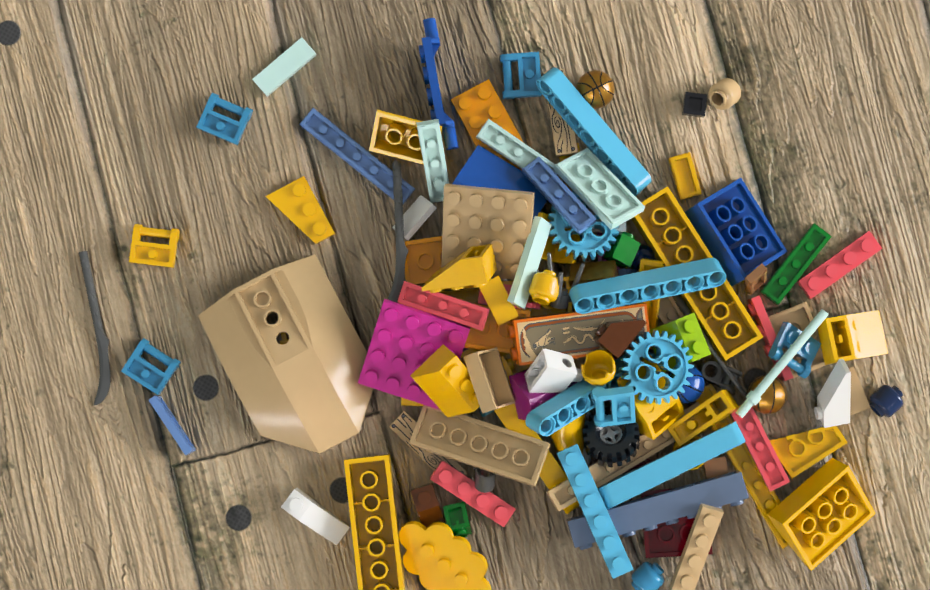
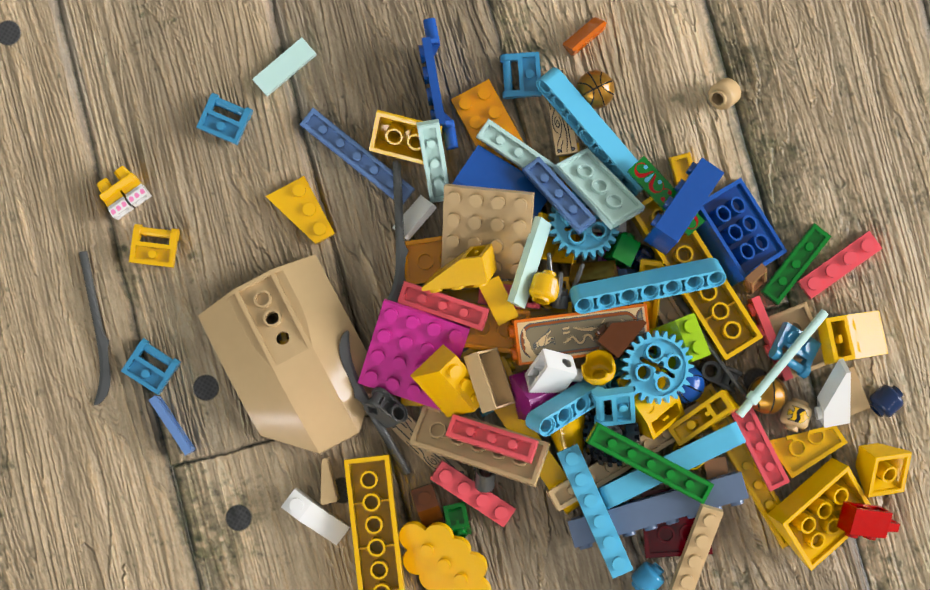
black plate [682,92,708,118] -> none
none -> hips [97,166,152,220]
none -> tan slope [320,457,340,505]
none -> dark grey piece [339,331,411,476]
none -> dark grey piece [364,387,408,428]
none -> coral plate [446,414,539,464]
none -> orange slope [563,17,607,56]
none -> green tile [585,422,714,504]
none -> green tile [627,156,705,237]
none -> blue wedge [644,157,724,256]
none -> tan head [780,398,812,433]
none -> red hinge [836,501,900,540]
none -> yellow slope [855,443,912,497]

